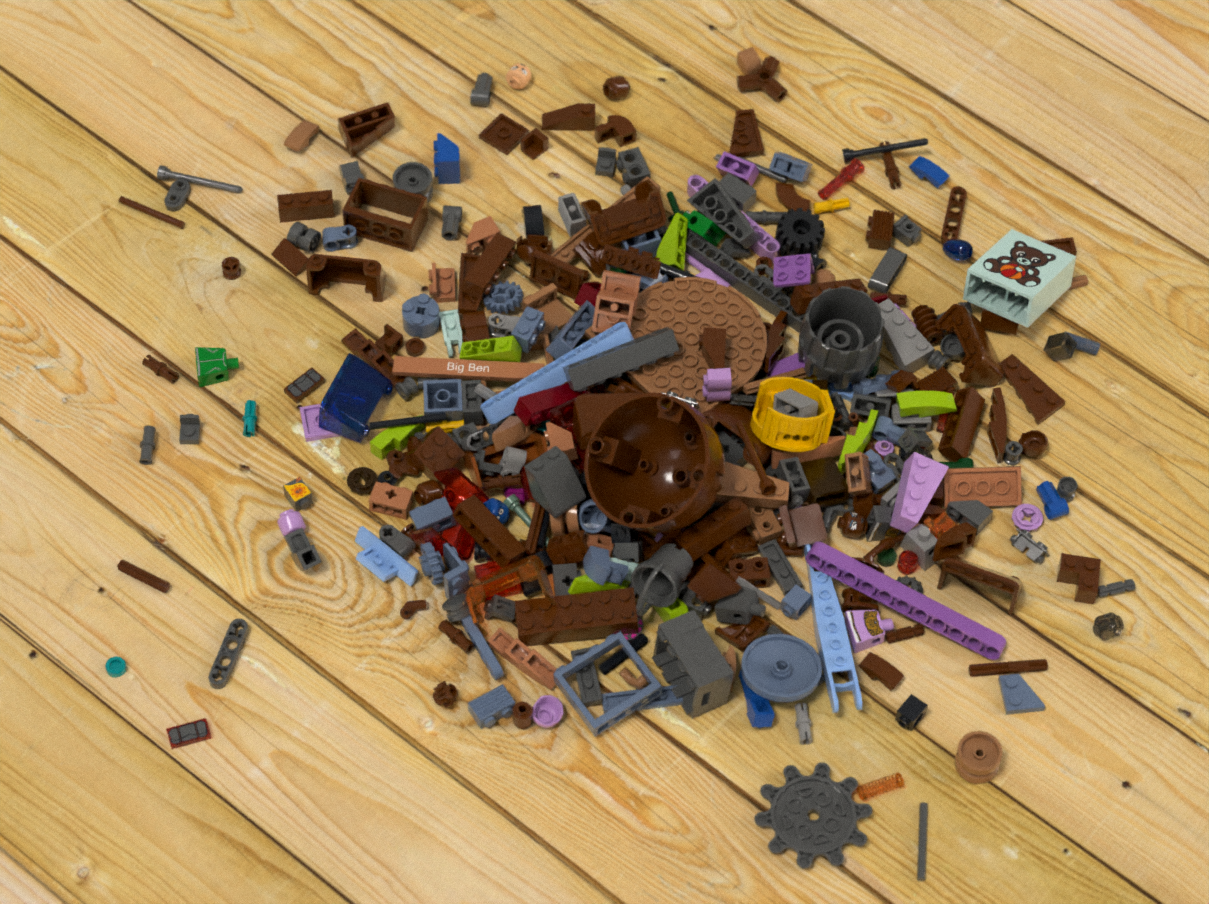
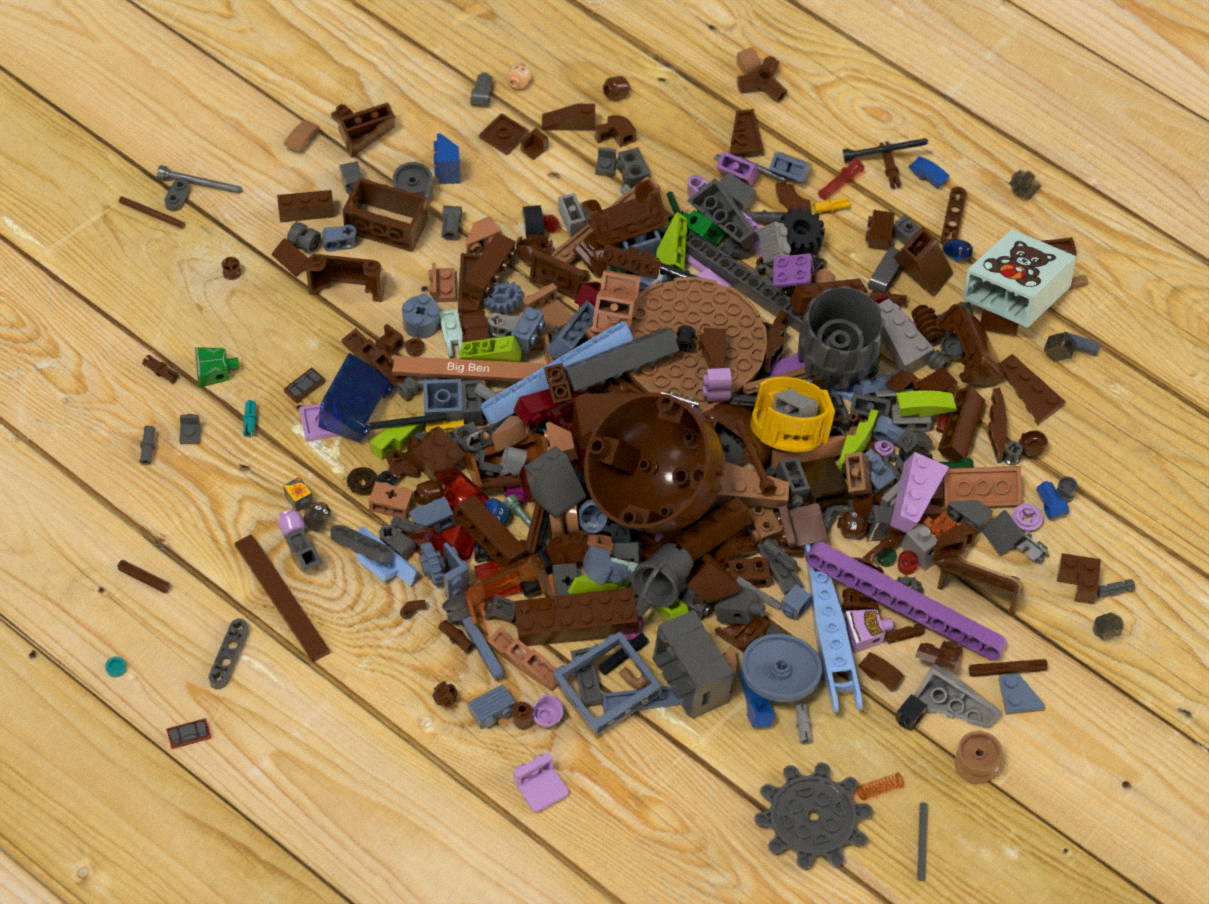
none -> reddish brown tile [234,534,330,662]
none -> clear smoke head [303,502,332,531]
none -> dark grey beam [330,525,393,563]
none -> reddish brown tile [331,103,354,123]
none -> dark grey axle [391,517,427,536]
none -> lavender bracket [513,752,569,813]
none -> clear red plate [543,215,559,232]
none -> reddish brown slope [544,363,572,404]
none -> black wheel [676,325,696,352]
none -> light grey brick [757,222,791,265]
none -> dark grey axle [762,538,797,570]
none -> reddish brown slope [893,227,953,296]
none -> light grey wedge [914,663,1001,728]
none -> reddish brown plate [915,641,962,670]
none -> dark grey piece [981,509,1025,556]
none -> clear smoke brick [1008,170,1042,199]

